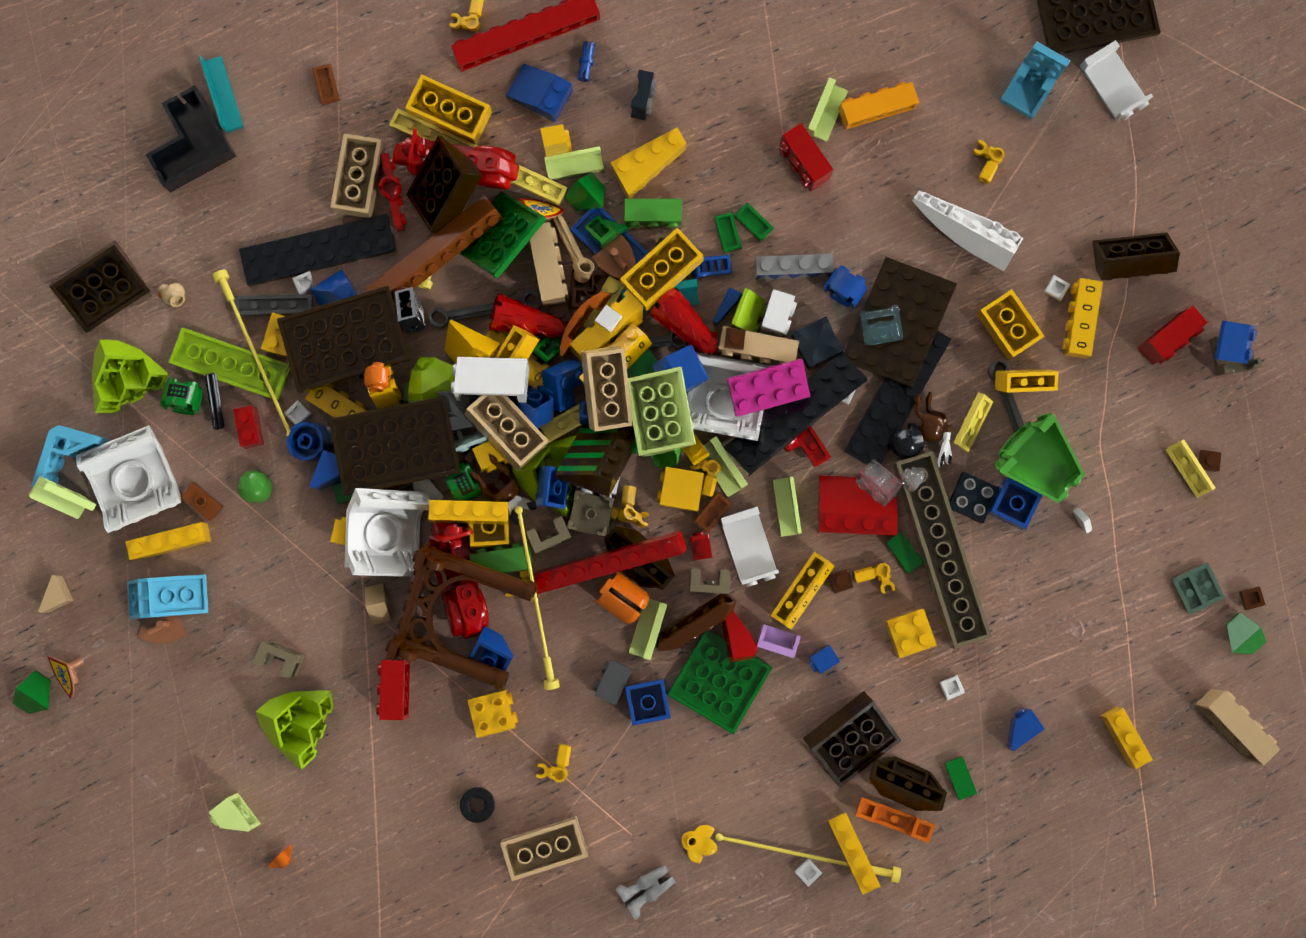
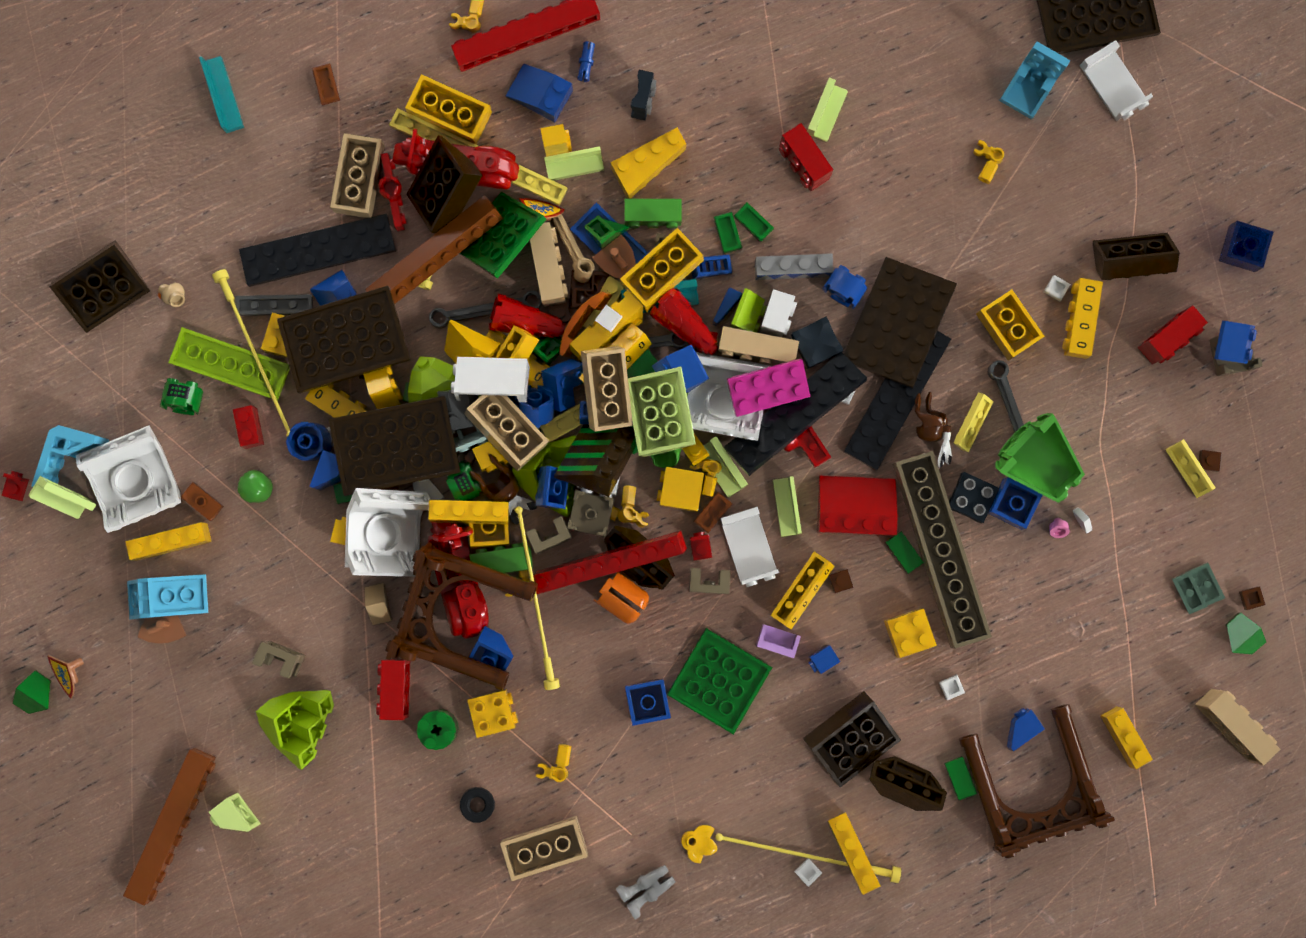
tan slope [38,575,74,613] -> none
lime brick [92,339,168,413] -> none
black piece [146,85,237,193] -> none
black axle [205,373,224,430] -> none
orange piece [268,845,293,868] -> none
white tile [284,400,312,425] -> none
white tile [292,271,312,295] -> none
orange head [364,362,390,392] -> none
black torso [395,287,426,333] -> none
green slope [564,173,605,212] -> none
dark grey brick [593,659,632,705] -> none
yellowish green panel [629,599,668,660] -> none
reddish brown brick [657,594,737,651] -> none
red slope [722,611,757,662] -> none
reddish brown plate [724,328,746,350] -> none
light orange brick [838,81,920,130] -> none
yellow bar [853,562,895,594] -> none
orange slope [855,797,935,843] -> none
clear brick [856,459,903,507] -> none
clear light blue plate [860,305,903,346] -> none
black helmet [890,423,924,458] -> none
clear cone [901,467,926,492] -> none
white wedge [912,191,1023,271] -> none
yellow brick [995,369,1059,393] -> none
none -> red bracket [1,471,29,501]
none -> dark orange brick [123,748,216,906]
none -> green brick [417,709,459,750]
none -> reddish brown arch [959,704,1115,858]
none -> bright pink tile [1049,518,1070,538]
none -> clear blue brick [1219,221,1274,272]

